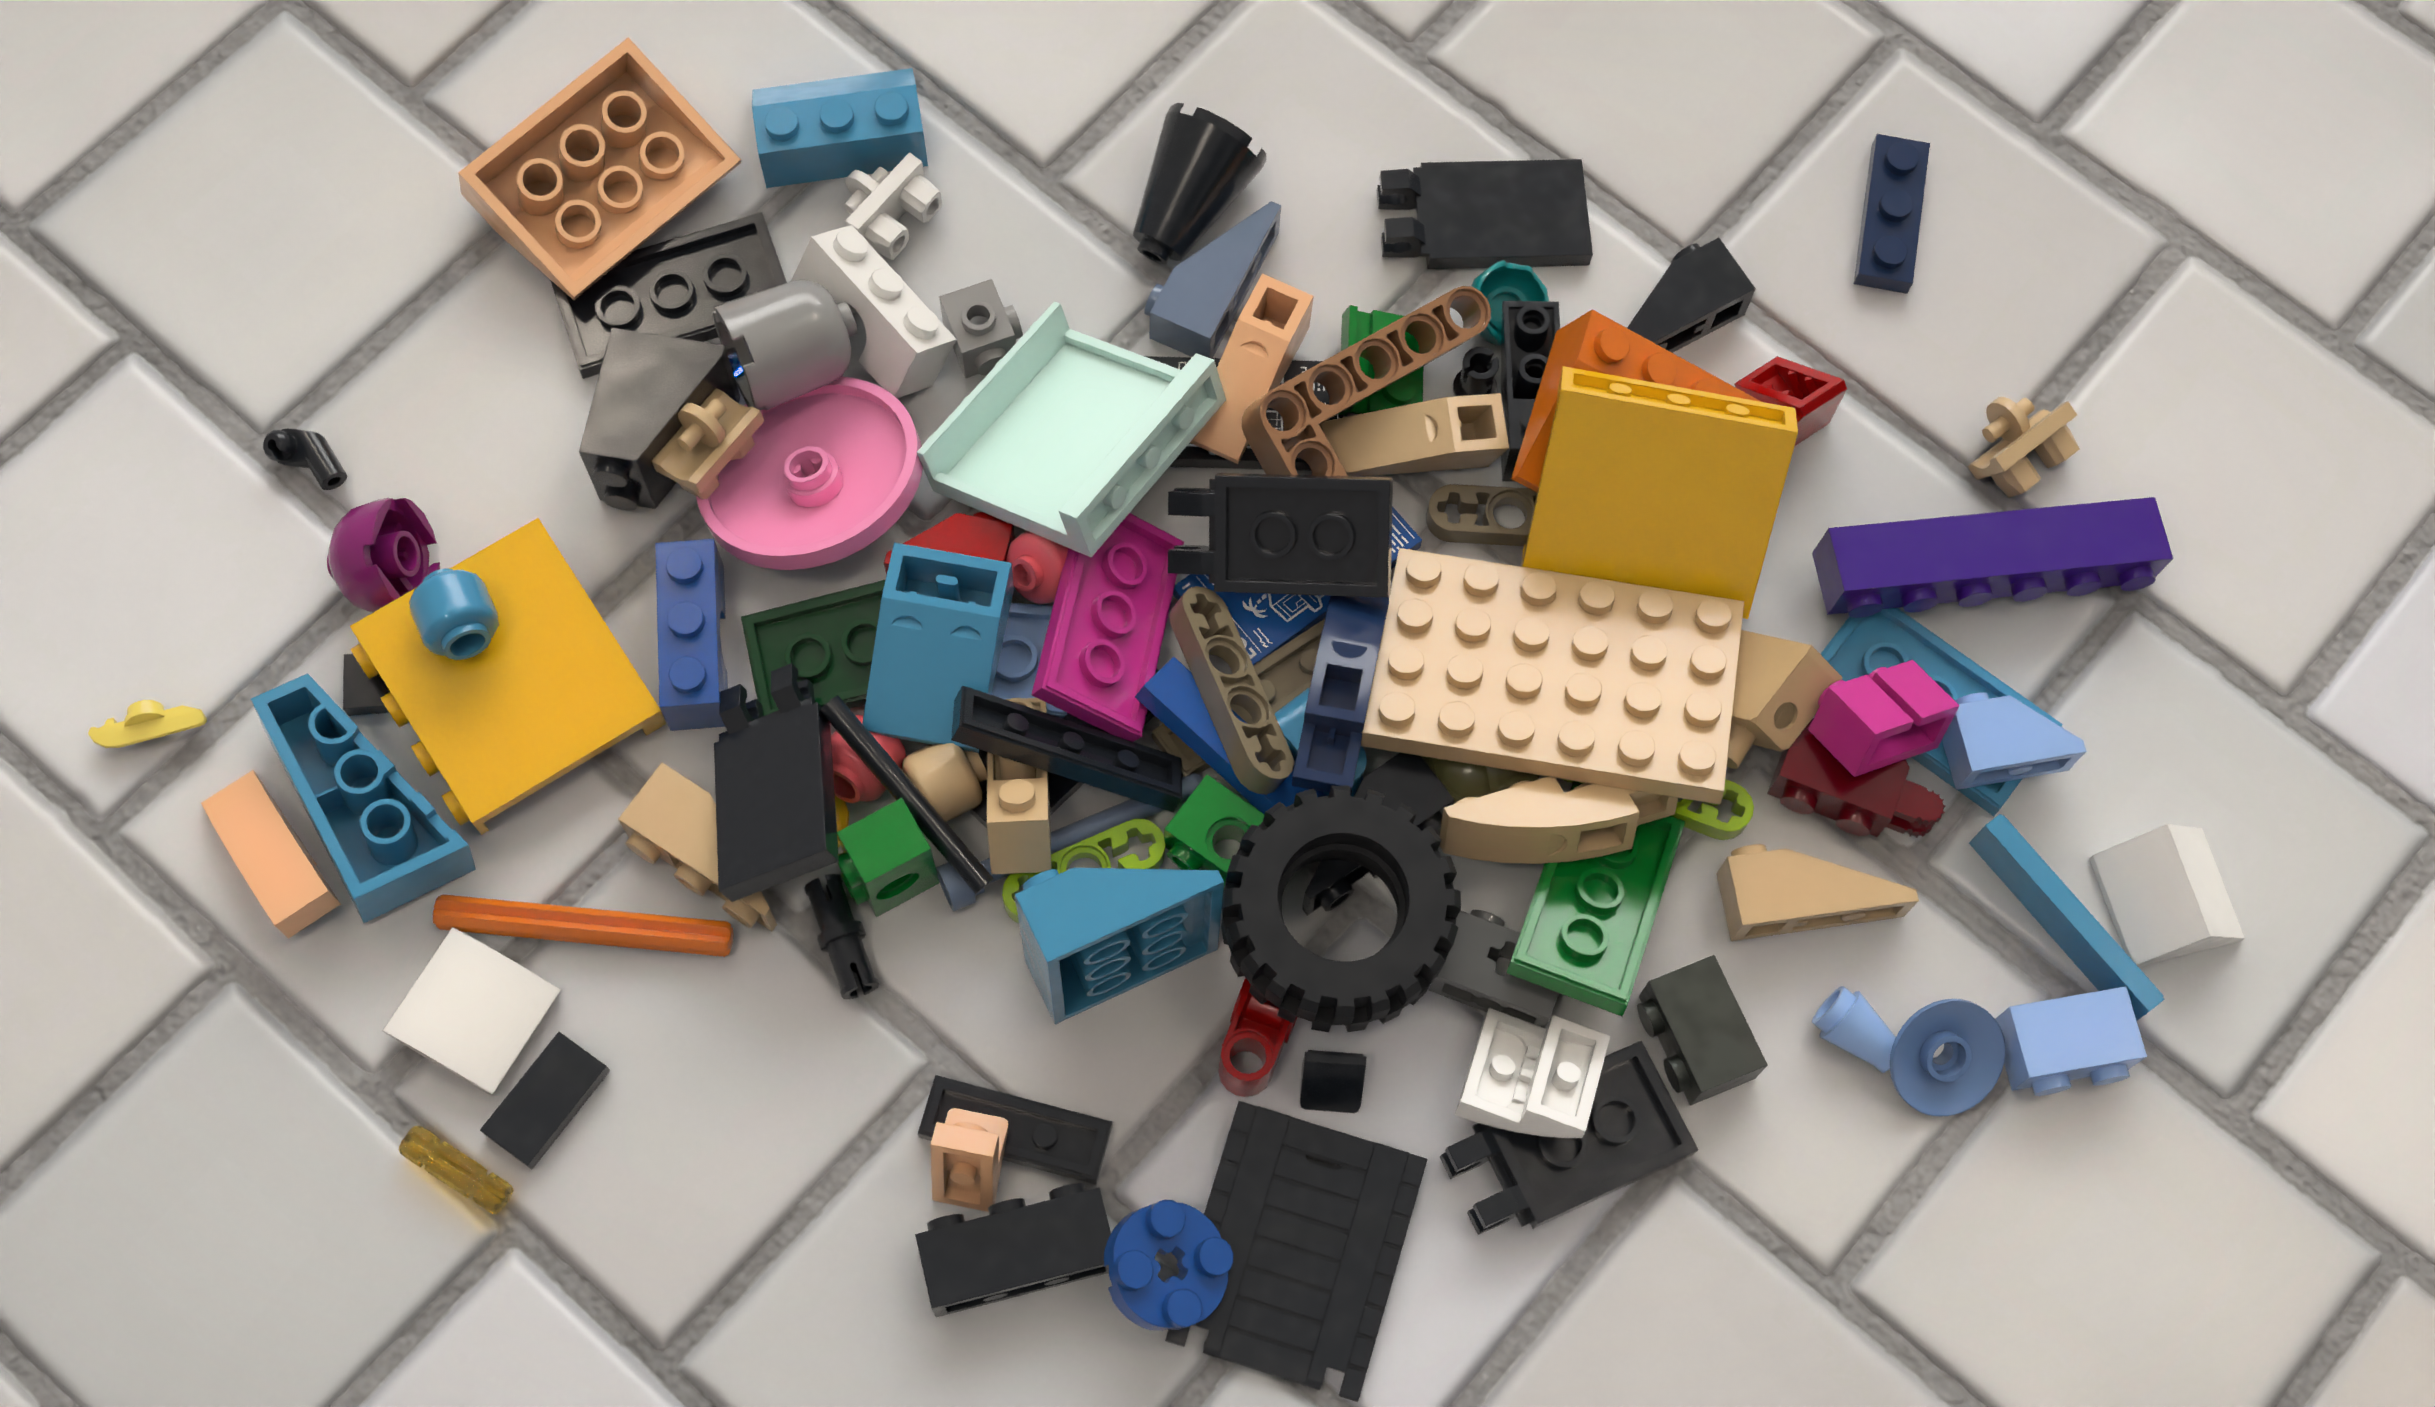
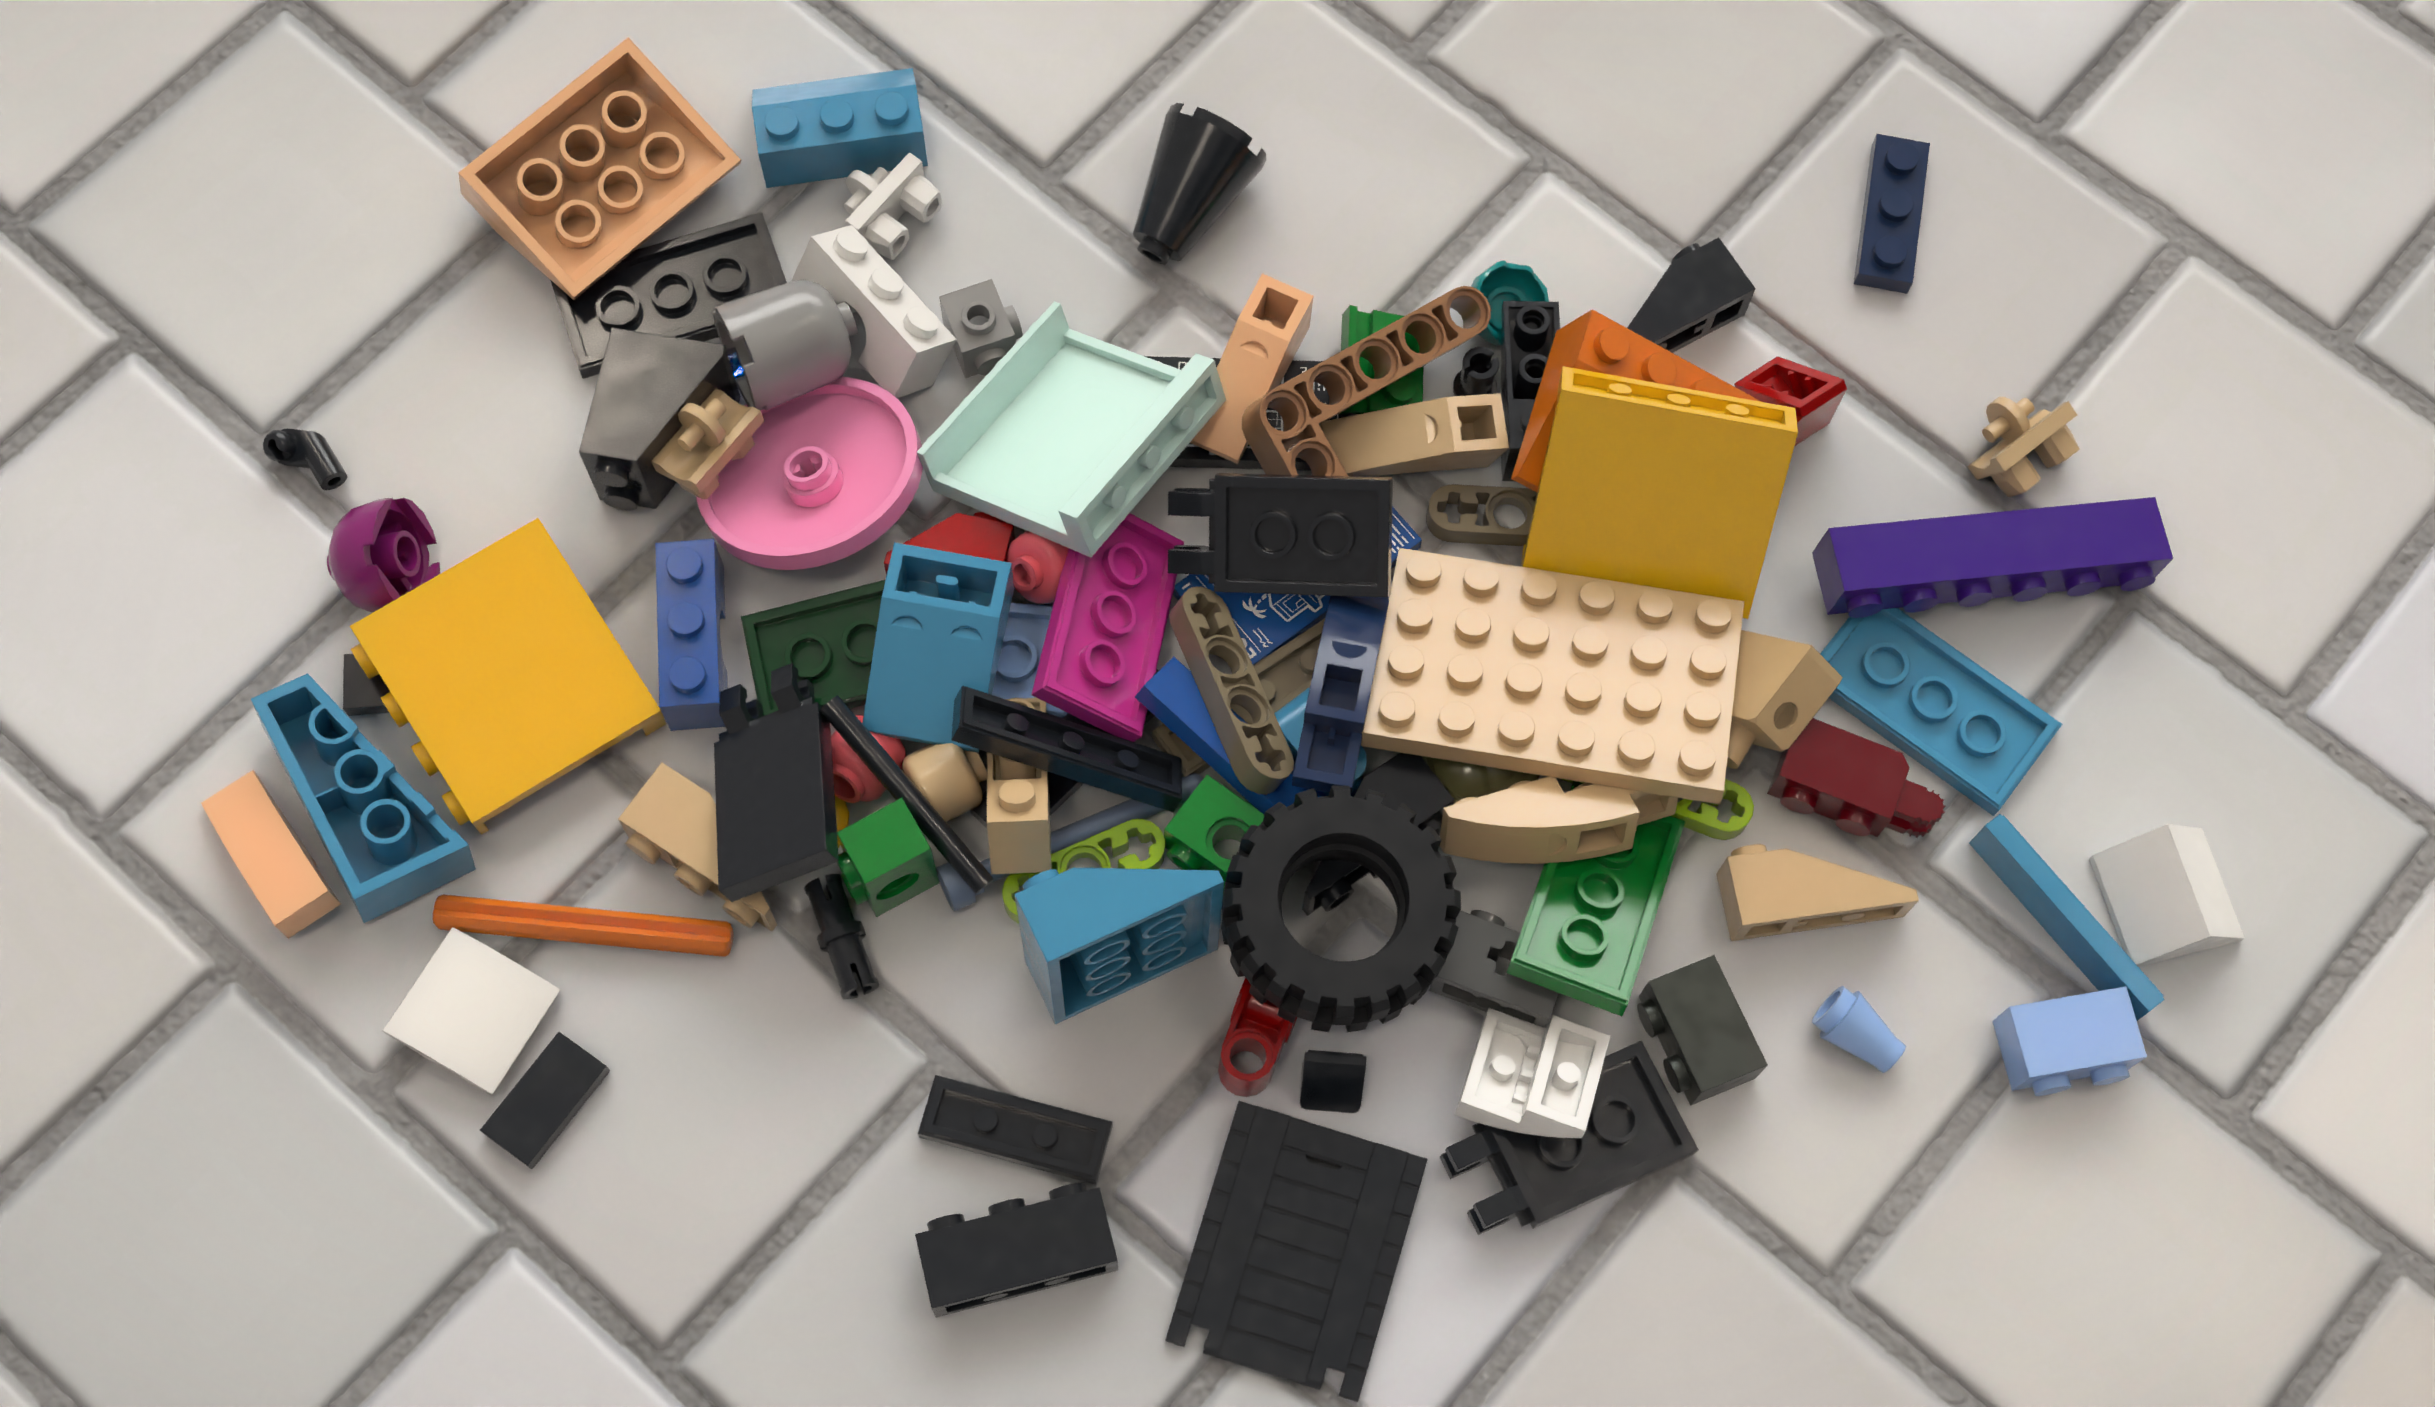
light yellow piece [88,700,207,748] -> none
clear yellow axle [398,1125,514,1214] -> none
dark azure head [409,568,499,660] -> none
light nougat slope [930,1108,1008,1212] -> none
blue plate [1104,1199,1233,1331] -> none
sand blue slope [1144,201,1281,358] -> none
black tile [1376,159,1593,269] -> none
dark pink piece [1808,660,1960,777] -> none
medium blue dish [1890,999,2006,1117] -> none
light blue slope [1942,693,2087,790] -> none

